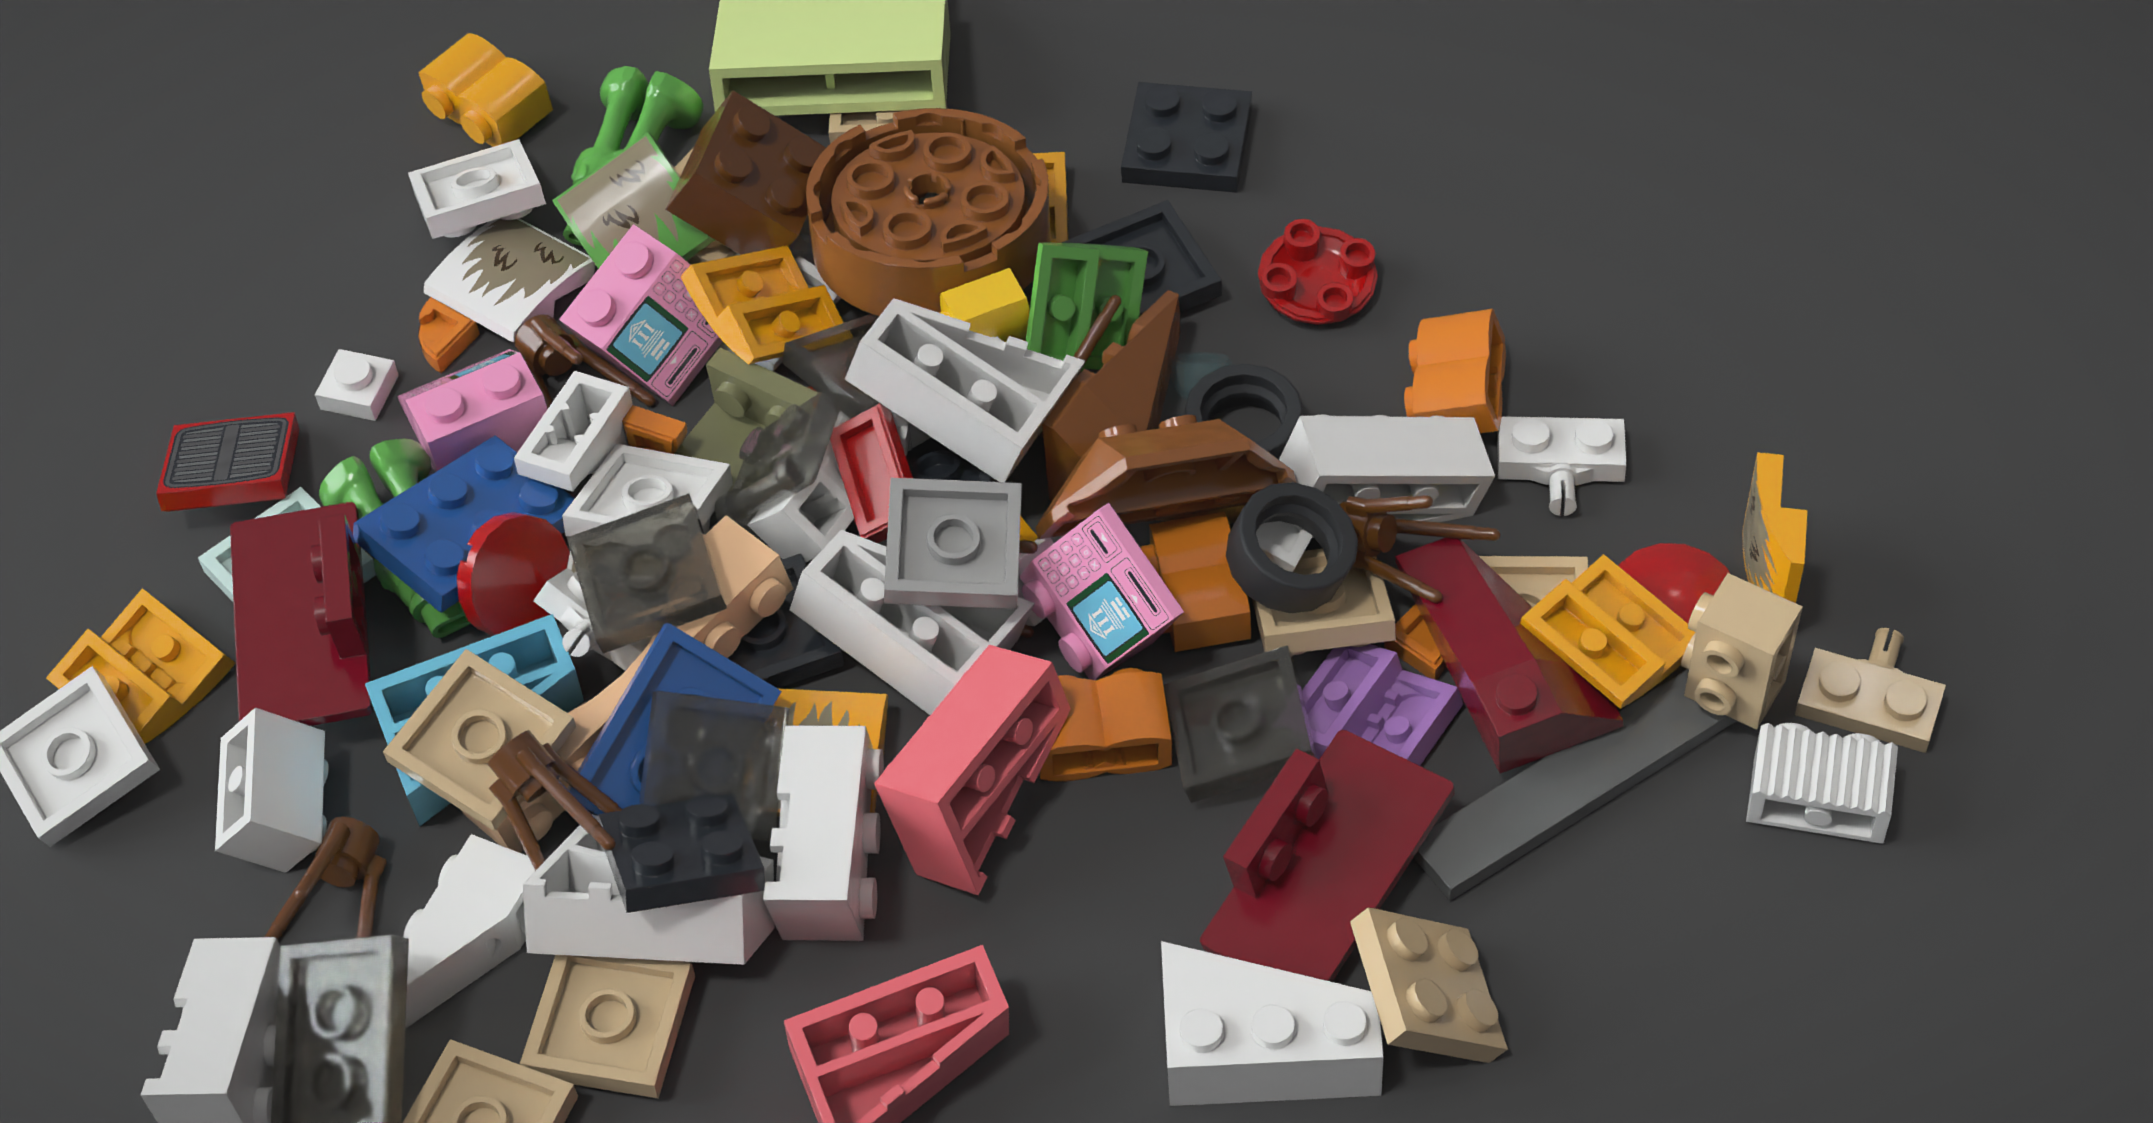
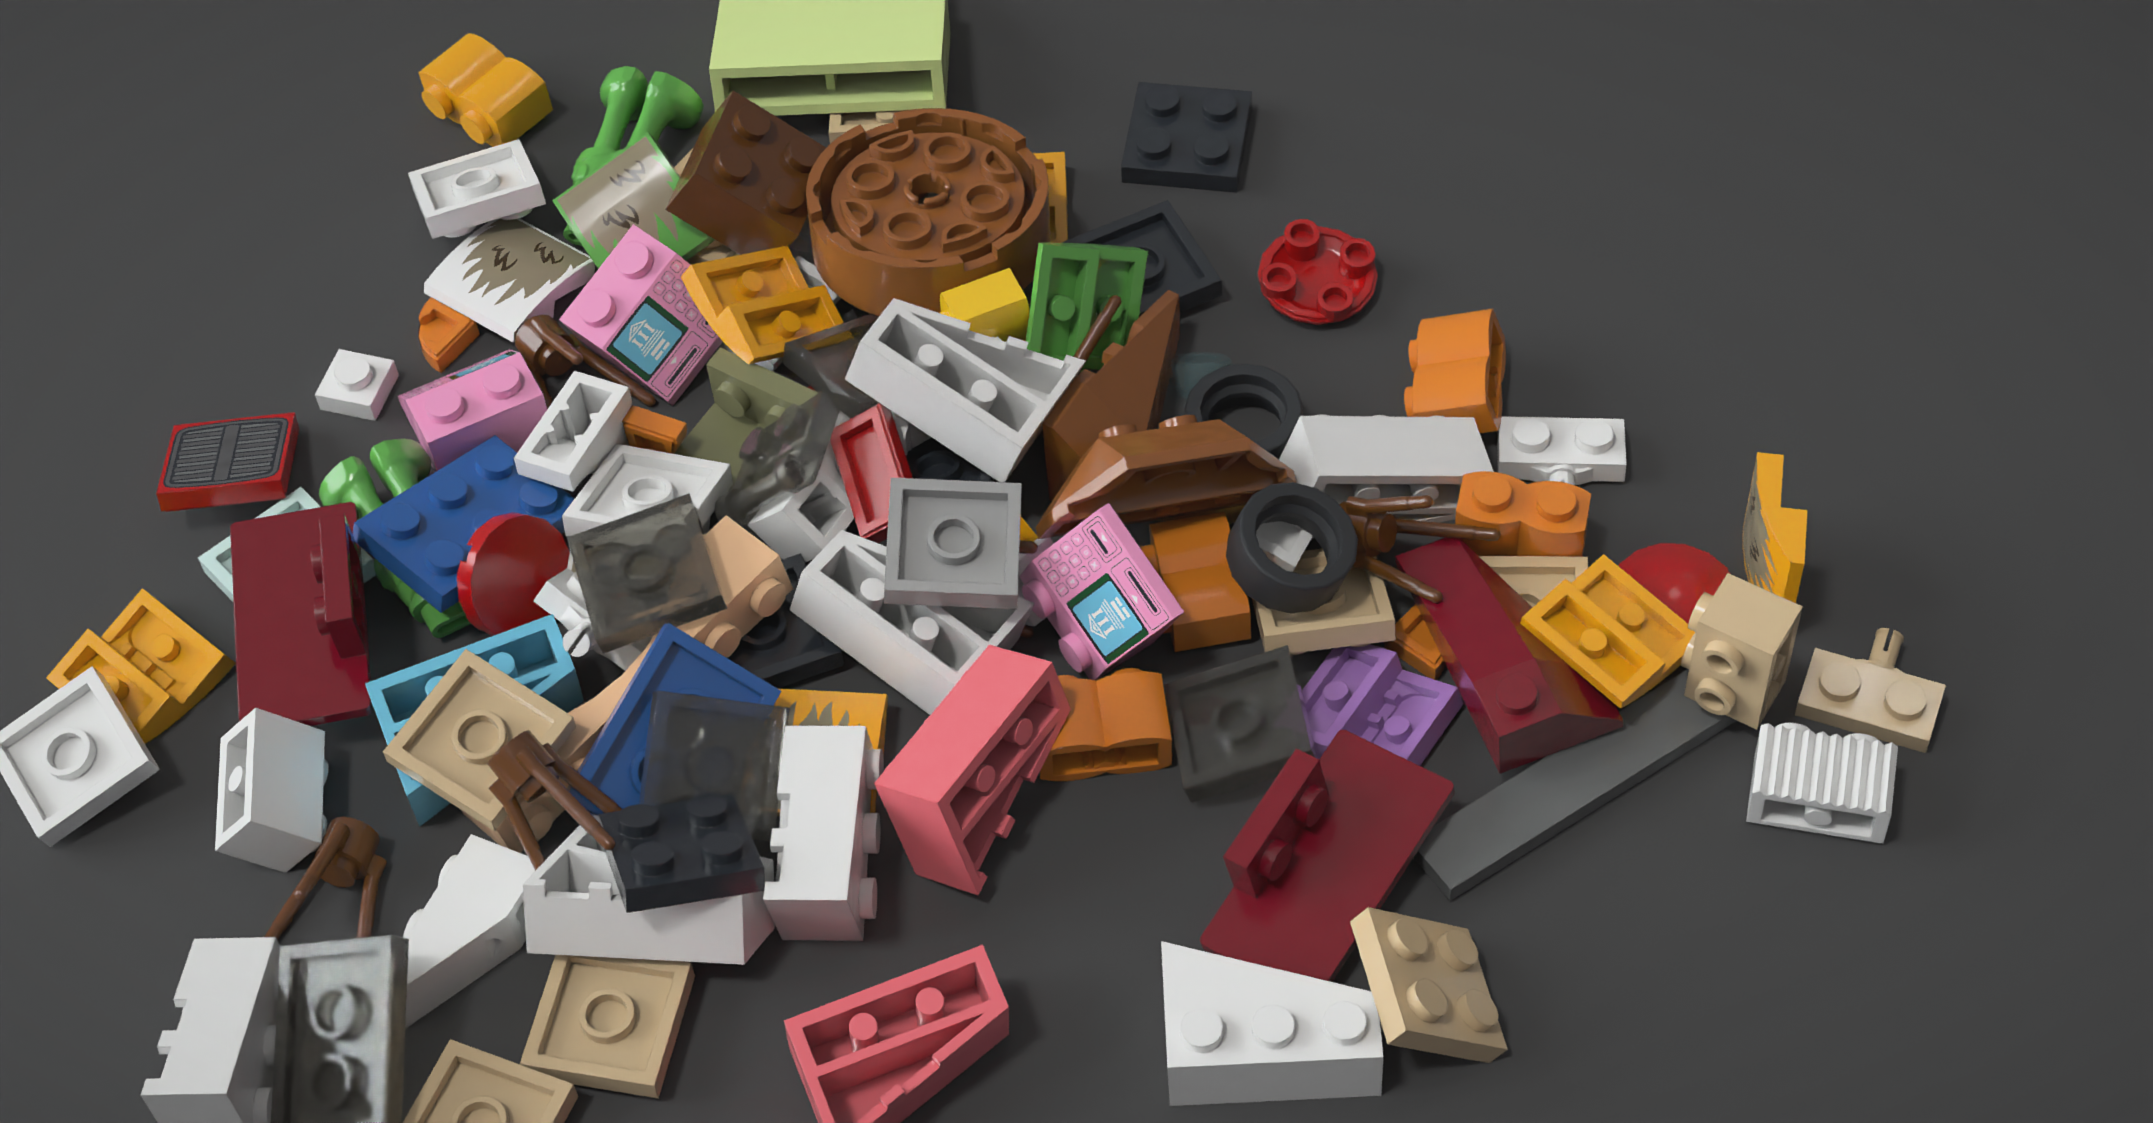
none -> orange brick [1455,471,1591,557]

